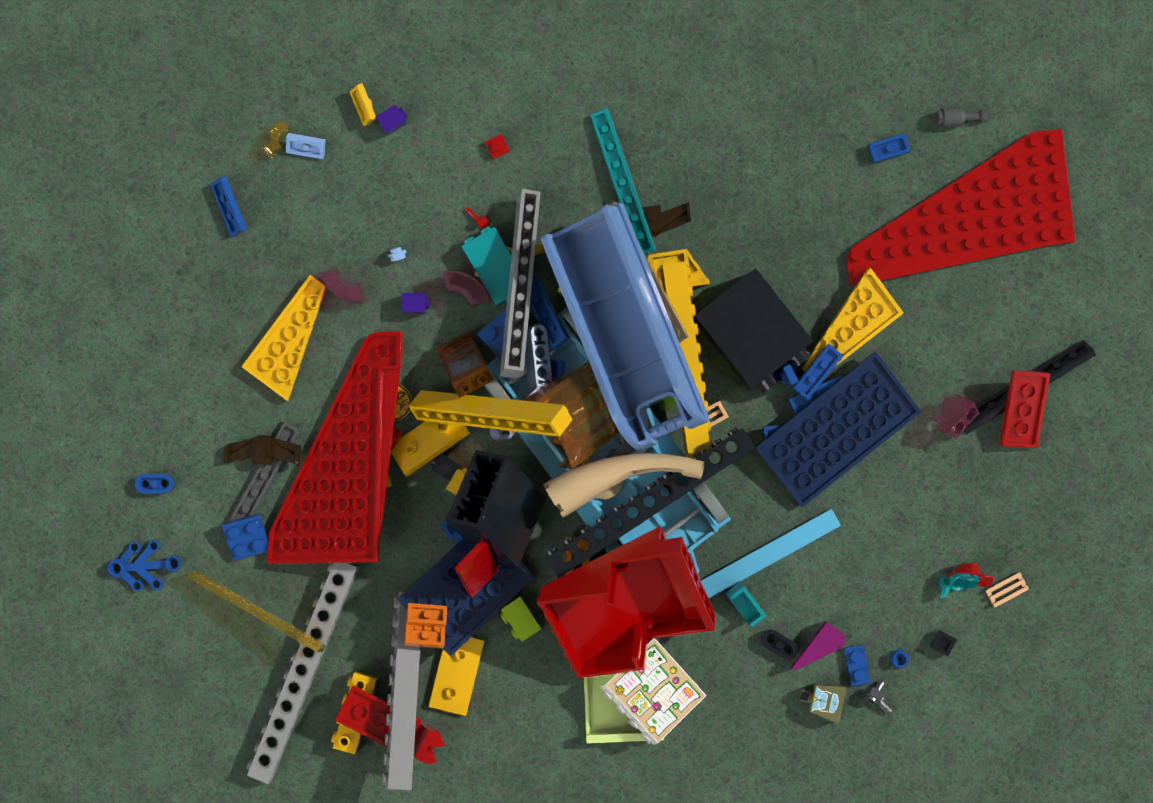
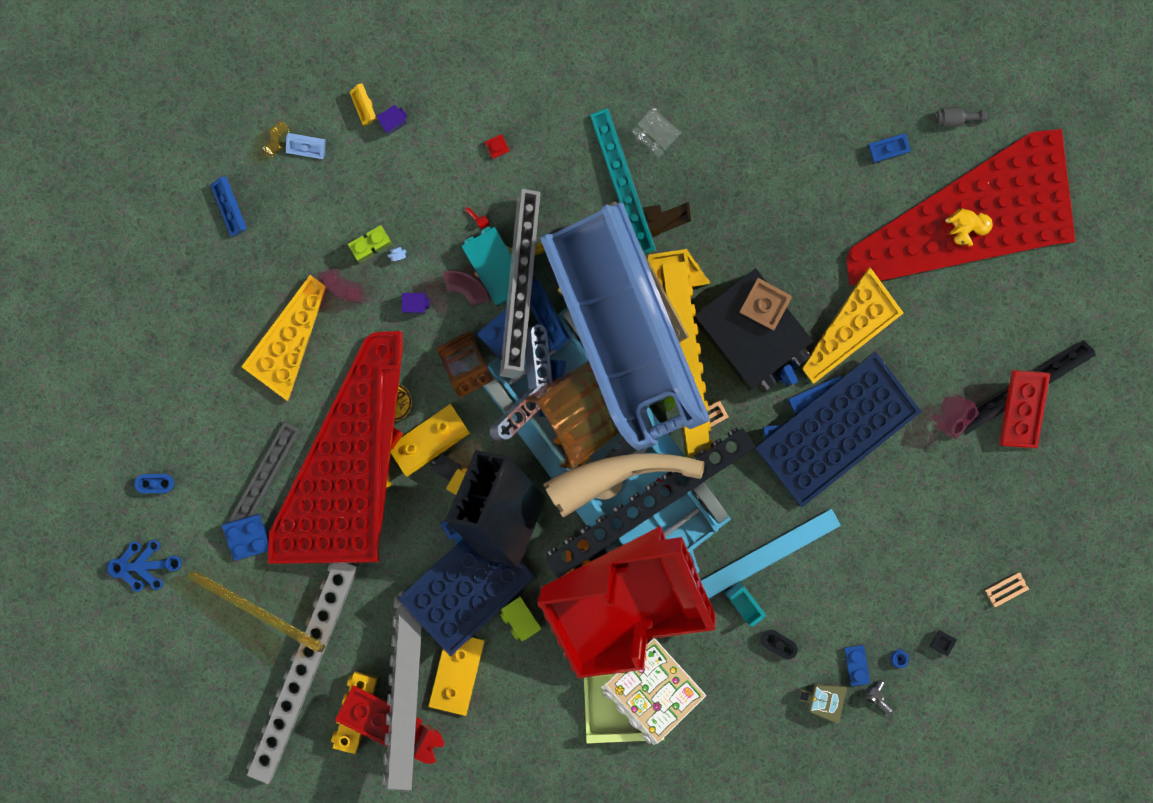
dark brown plate [224,435,301,465] -> none
orange slope [404,603,447,648] -> none
yellow brick [409,390,572,437] -> none
red tile [455,539,499,598] -> none
magenta slope [790,621,846,671] -> none
blue tile [792,344,844,401] -> none
hair [940,562,994,599] -> none
none -> lime piece [348,225,393,263]
none -> clear brick [631,107,682,157]
none -> medium nougat plate [739,278,792,331]
none -> yellow animal [945,208,993,246]

